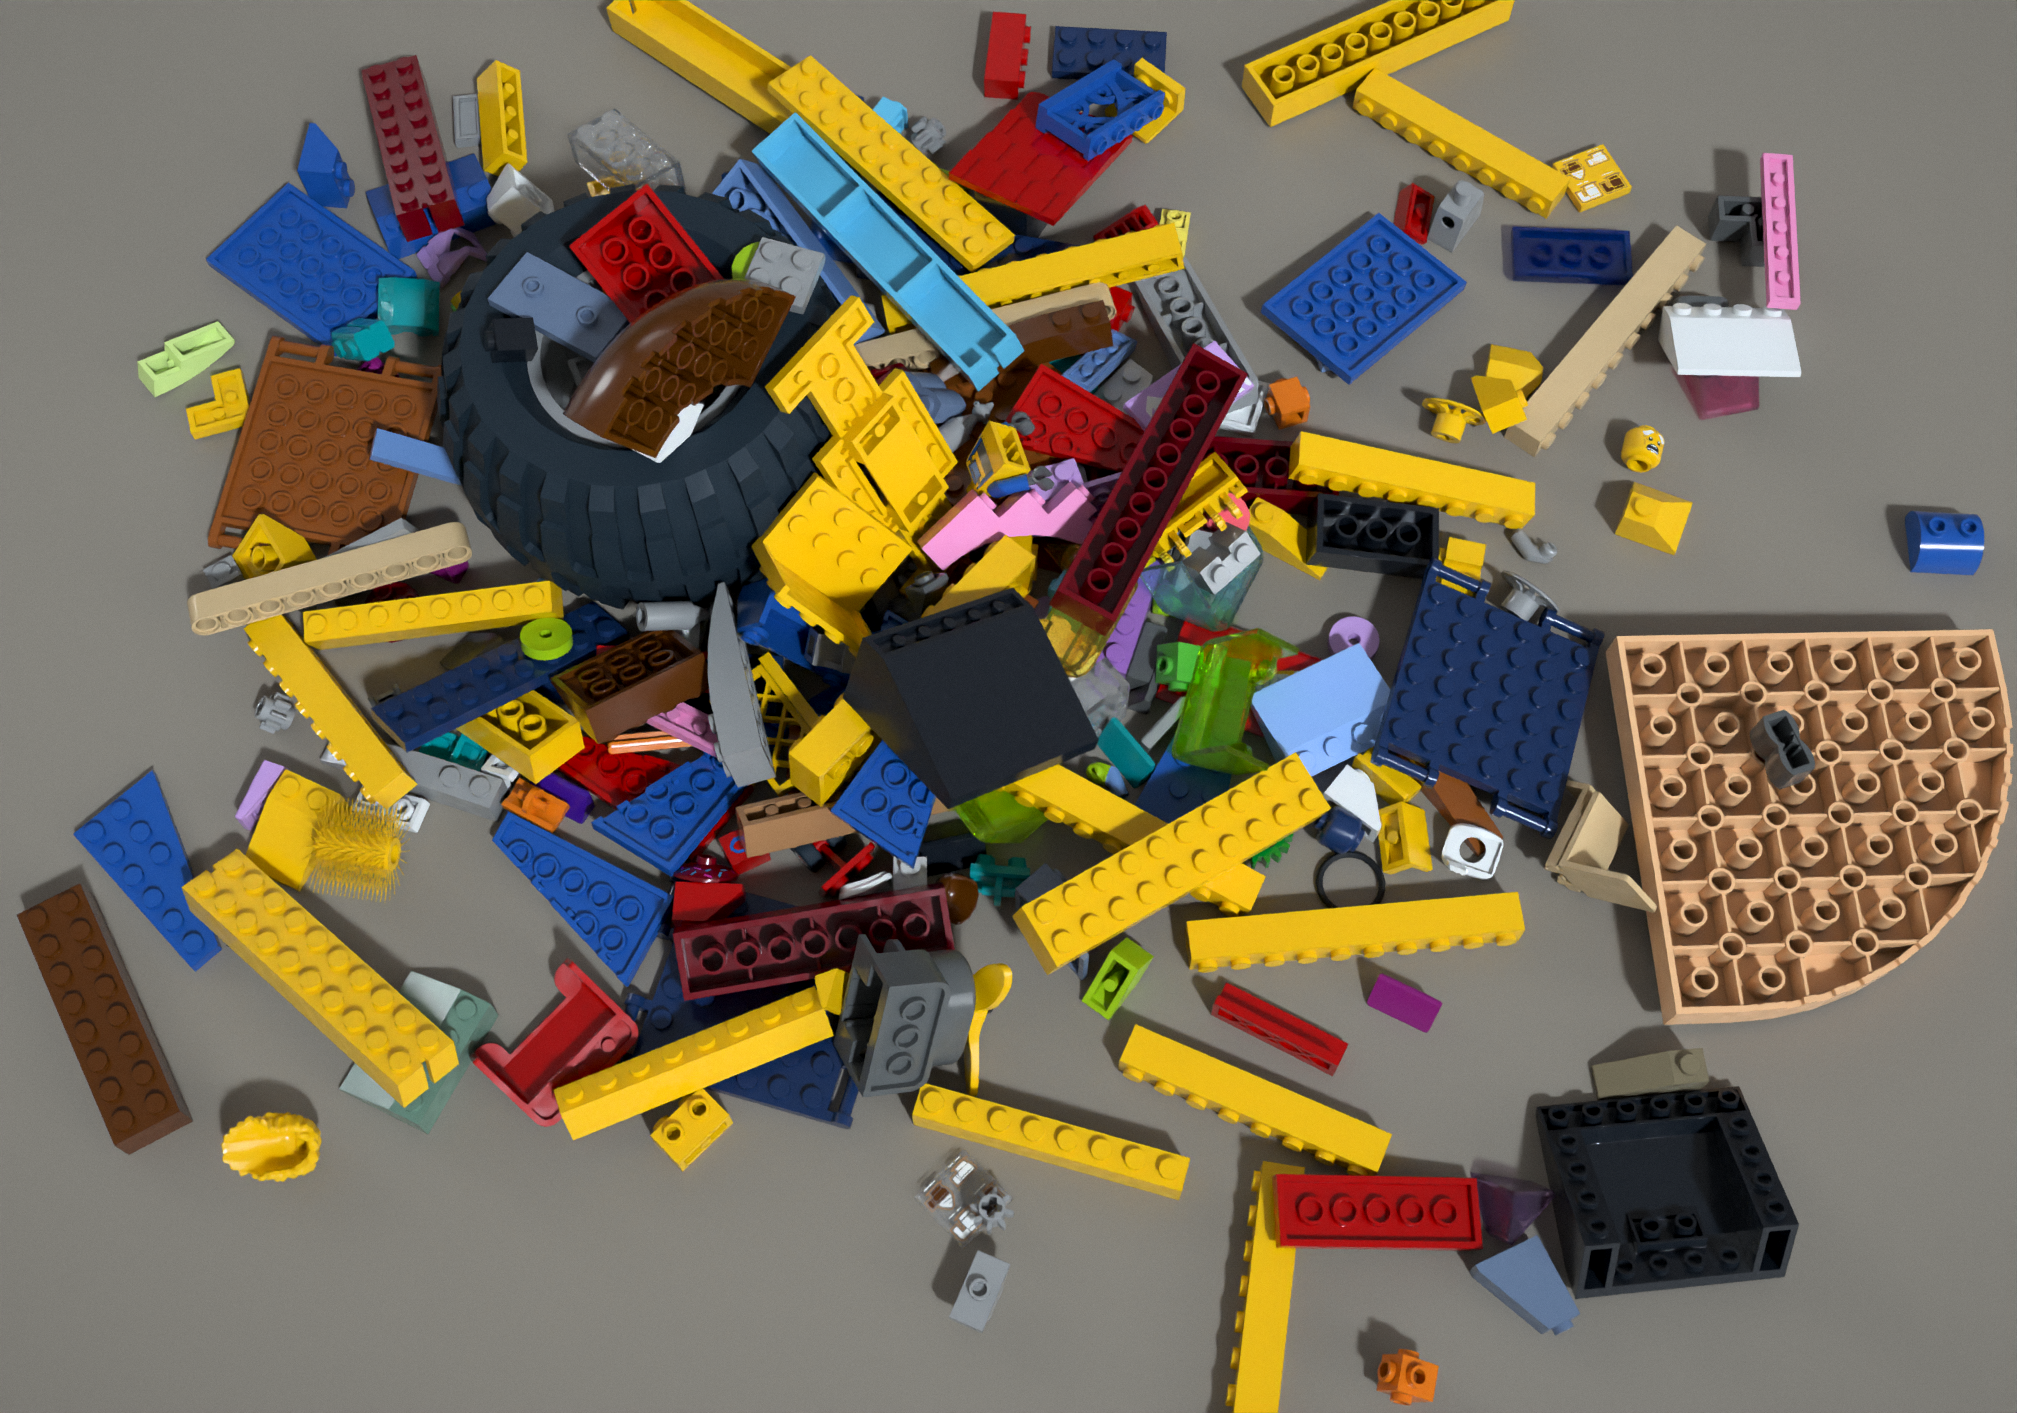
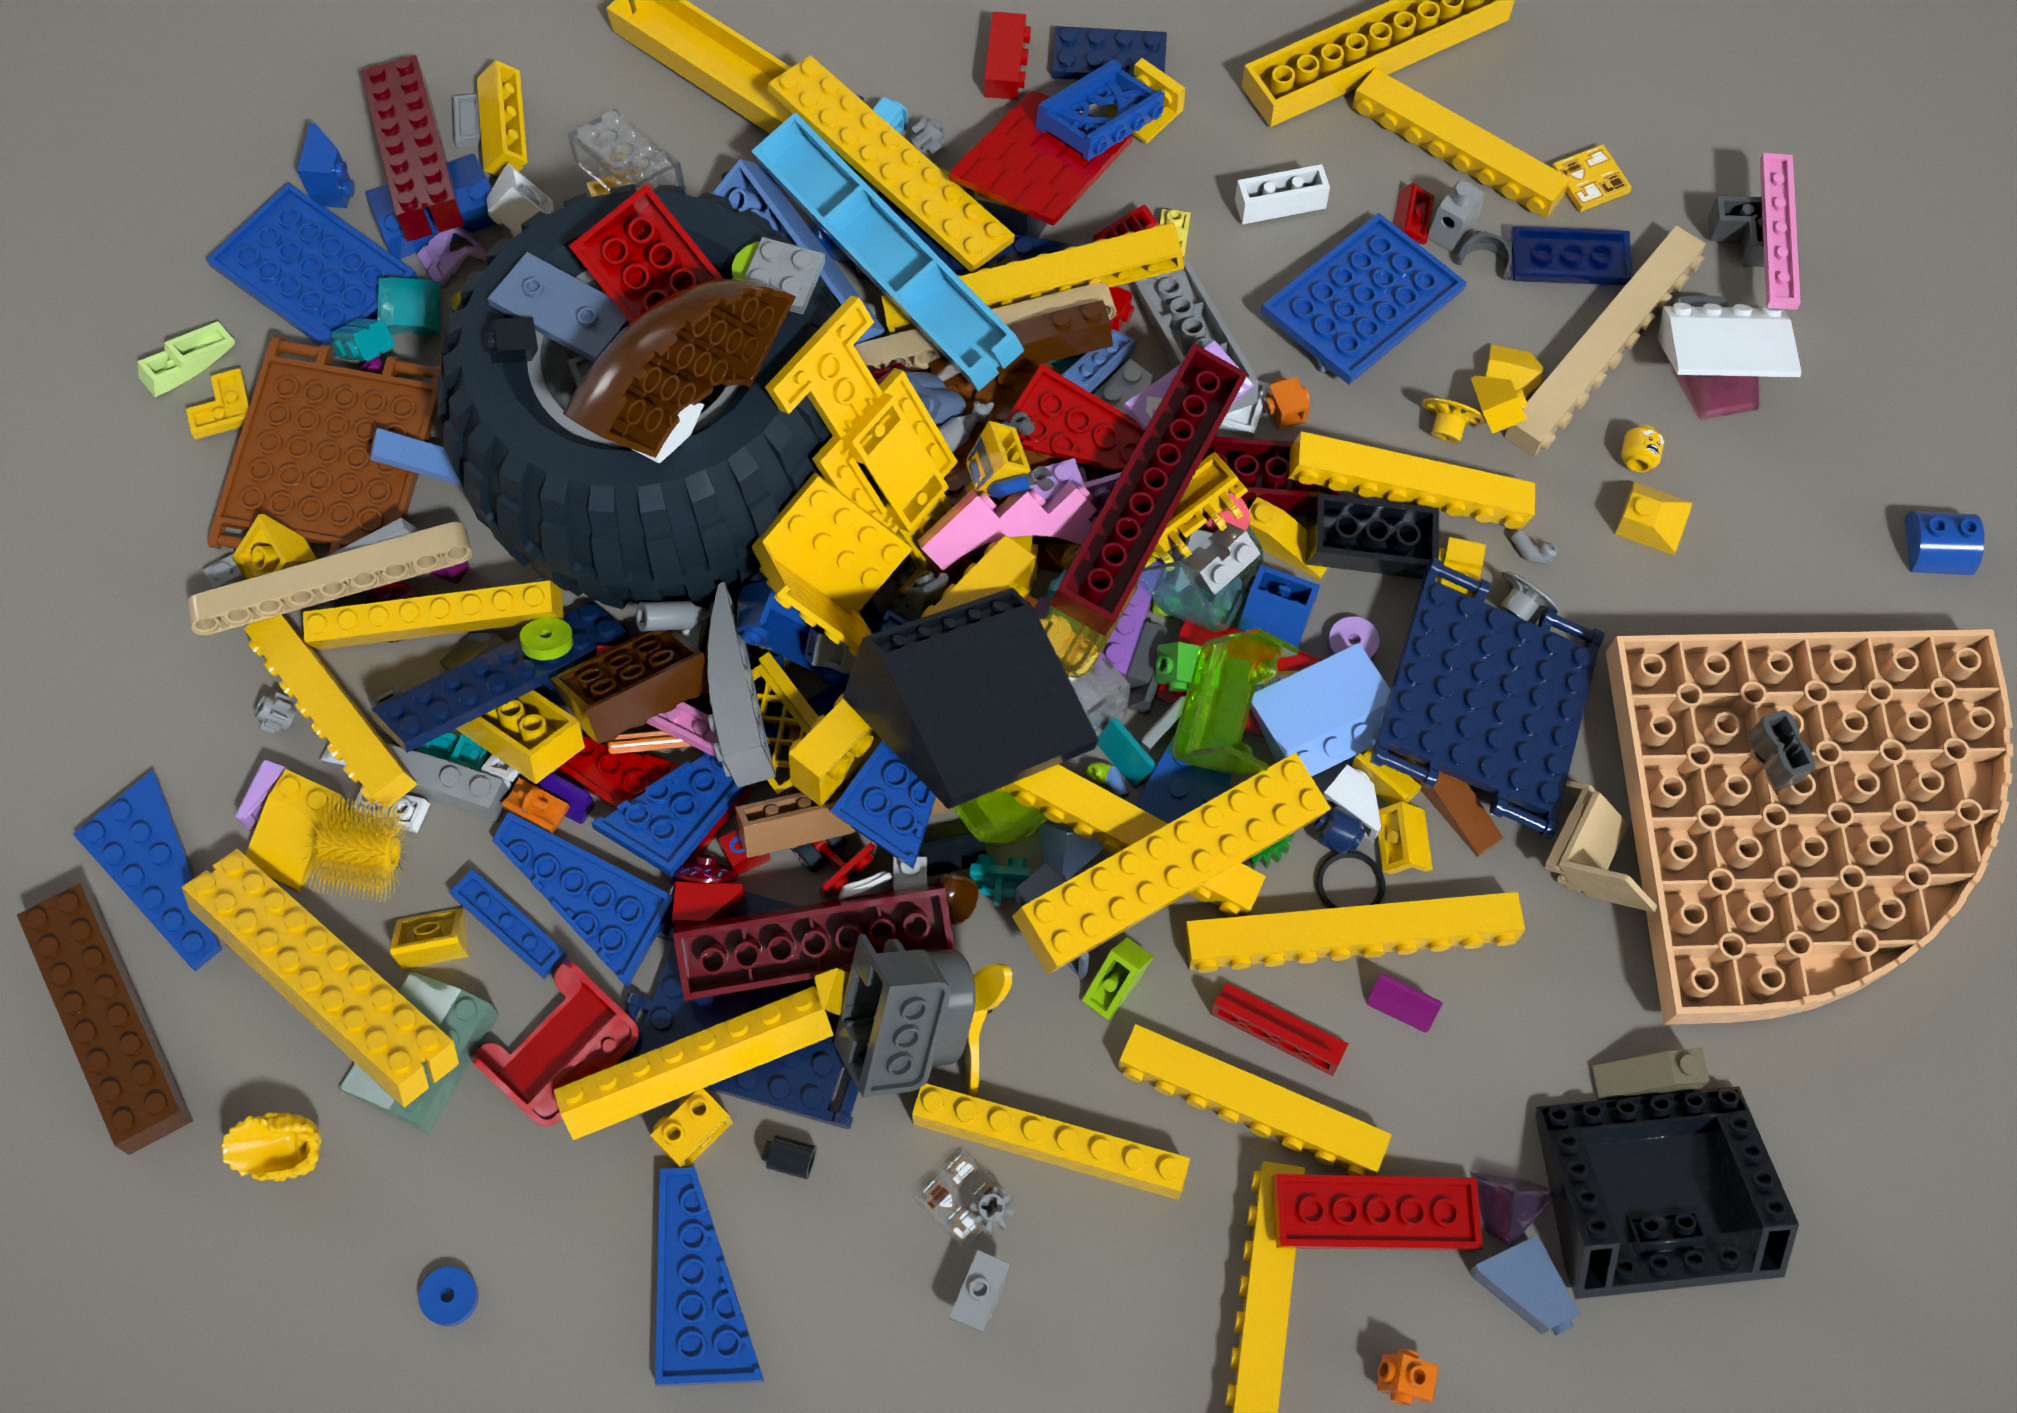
white piece [1442,823,1503,880] -> none
none -> yellow slope [390,907,469,969]
none -> blue piece [419,1266,479,1326]
none -> blue plate [448,869,568,980]
none -> blue wing [655,1167,765,1386]
none -> black brick [762,1135,817,1180]
none -> light blue slope [1038,822,1104,881]
none -> white brick [1235,164,1330,224]
none -> blue slope [1238,564,1320,650]
none -> dark grey helmet [1456,230,1513,280]

